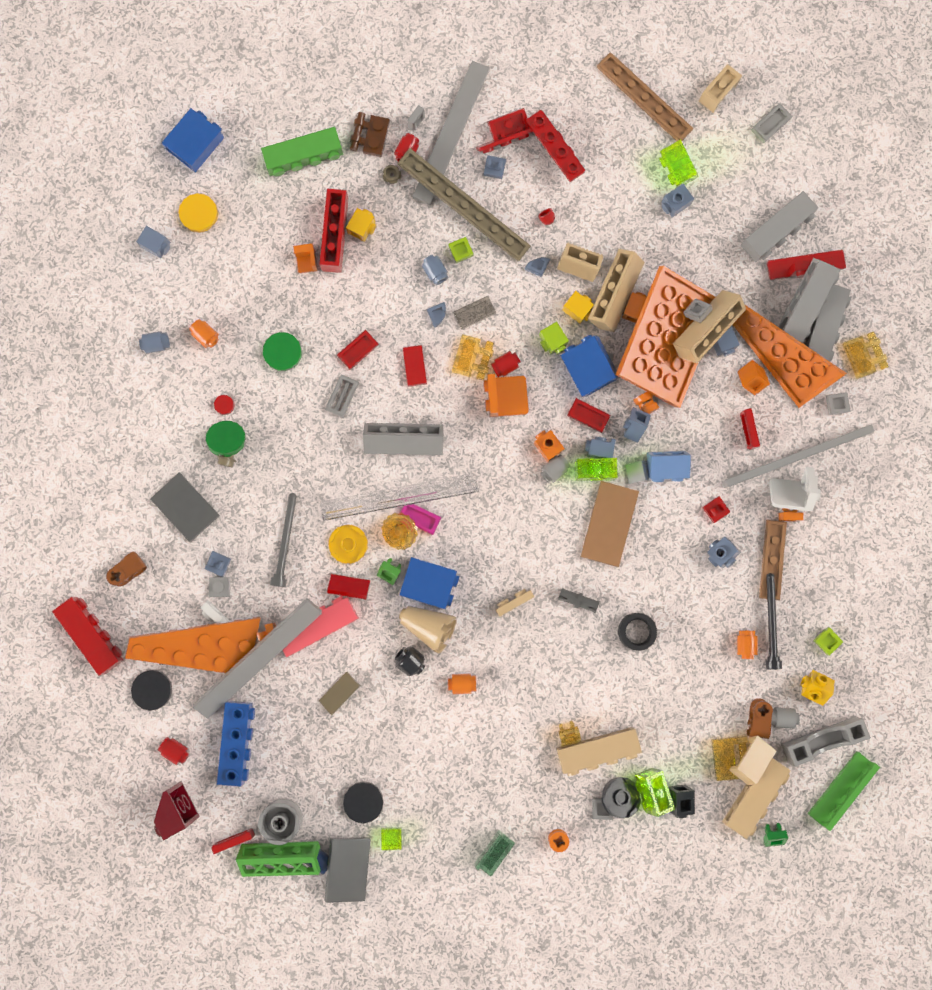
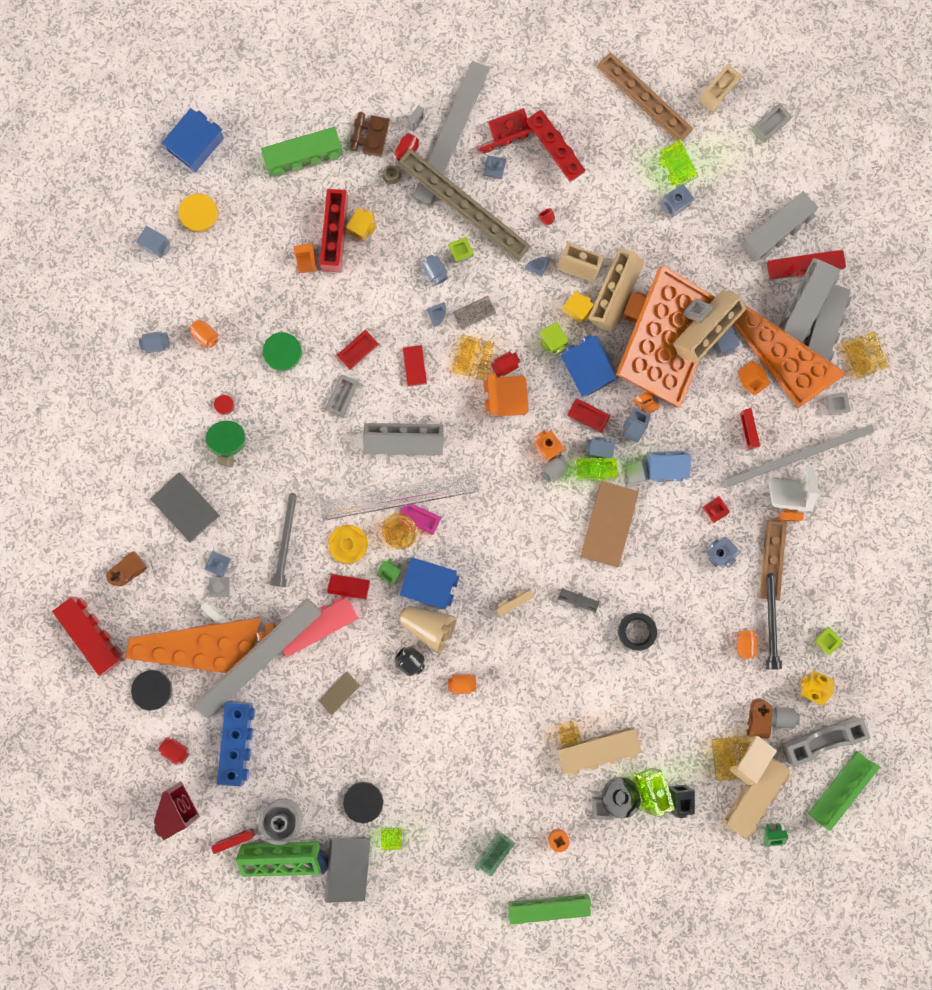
none -> bright green fence [508,894,591,925]

